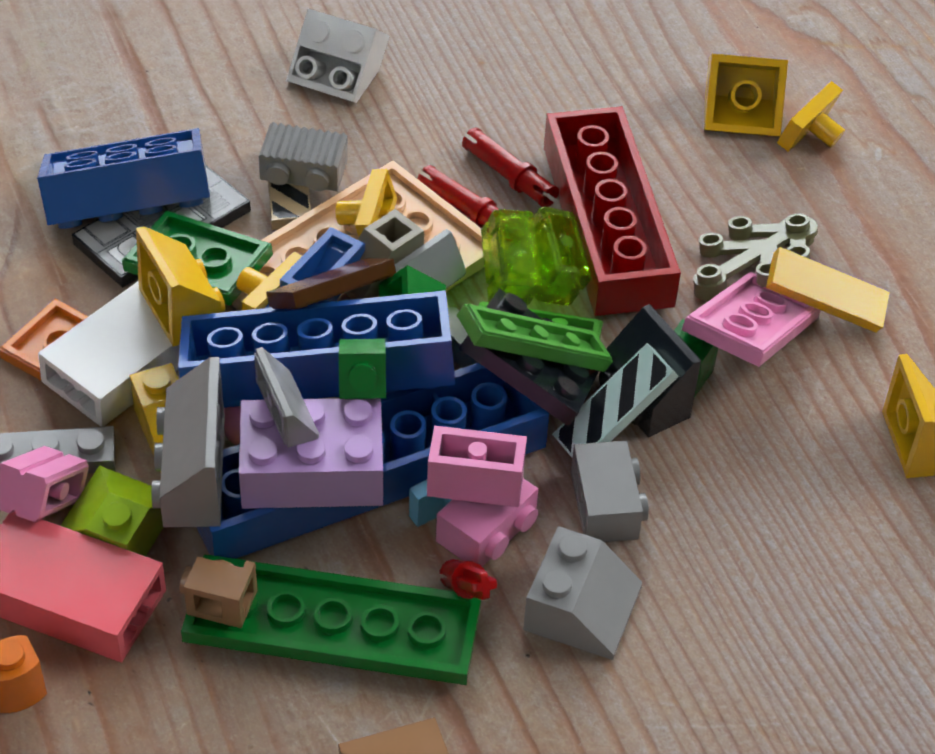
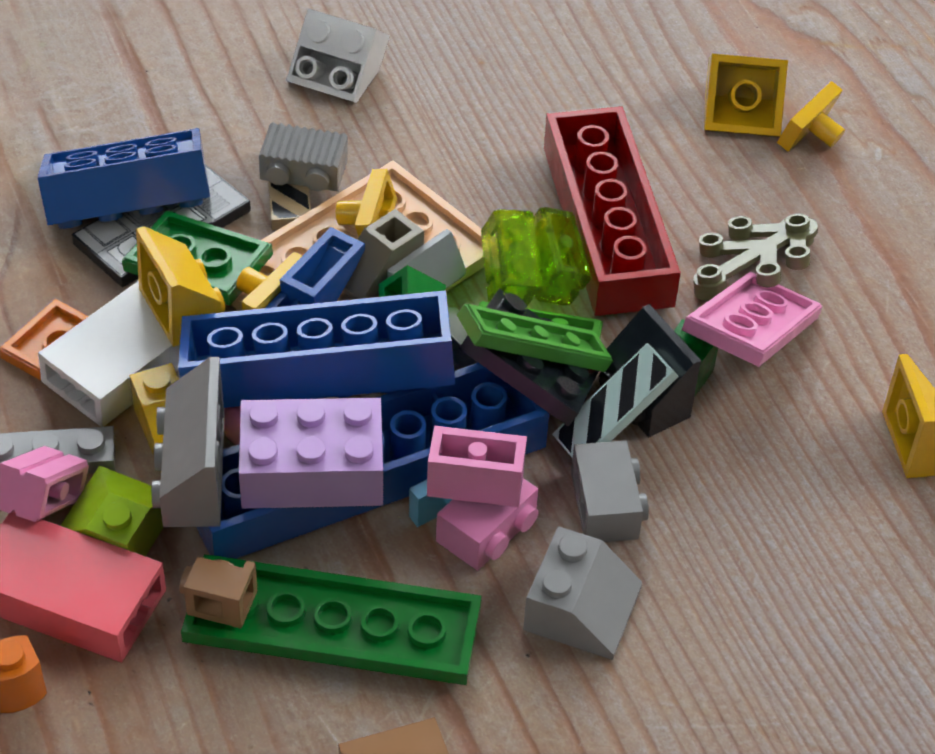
light grey slope [254,347,319,448] -> none
reddish brown tile [266,258,396,309] -> none
green brick [339,339,386,399] -> none
red pin [417,165,522,243] -> none
red axle [439,559,497,600] -> none
red pin [462,127,559,208] -> none
yellow tile [766,247,890,333] -> none

